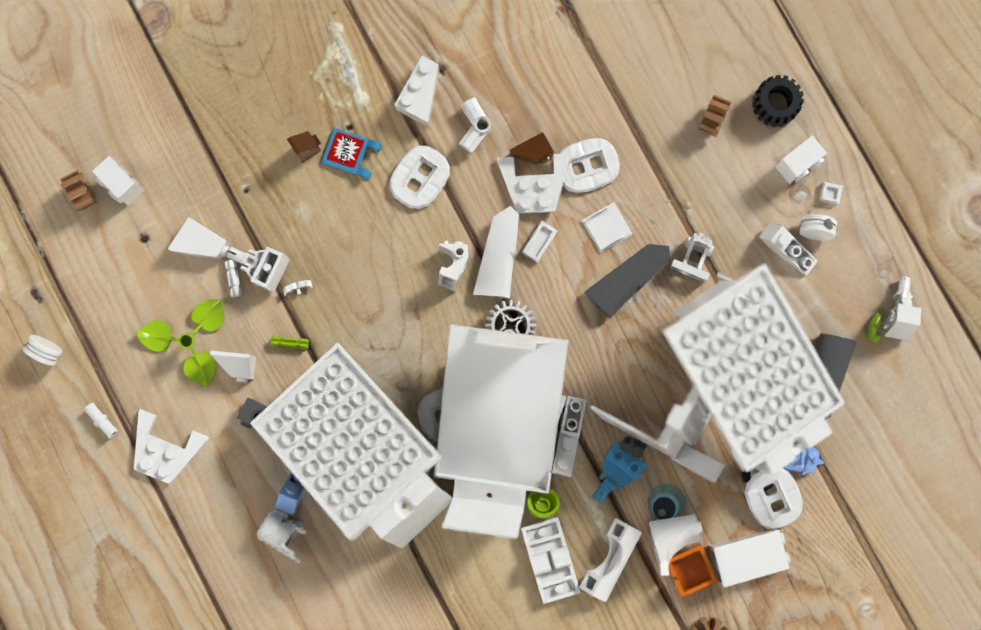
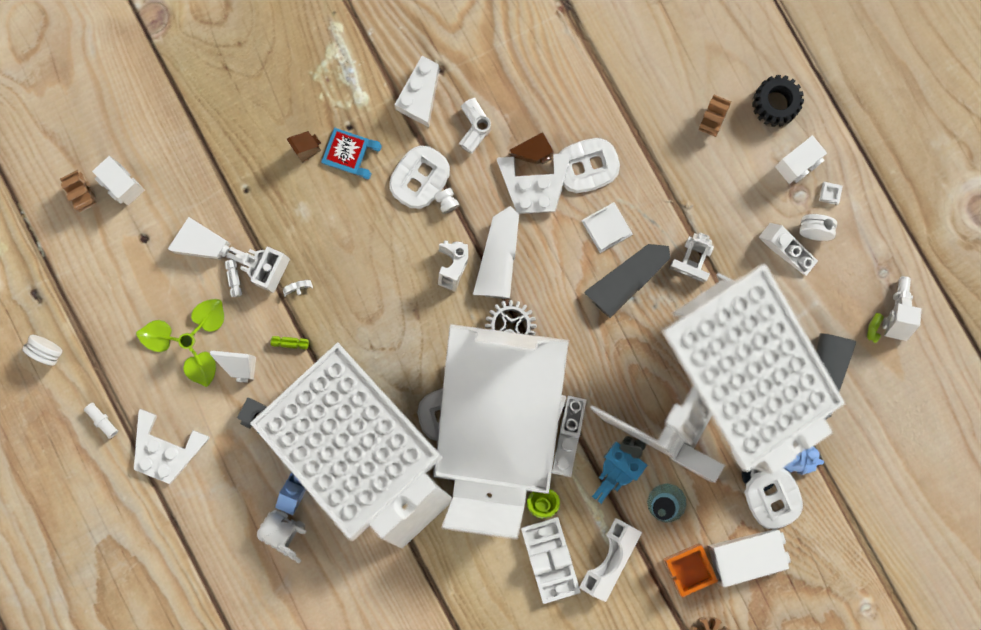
white tile [522,221,558,263] -> none
white arch [649,514,703,576] -> none
none -> white wheel [434,188,460,214]

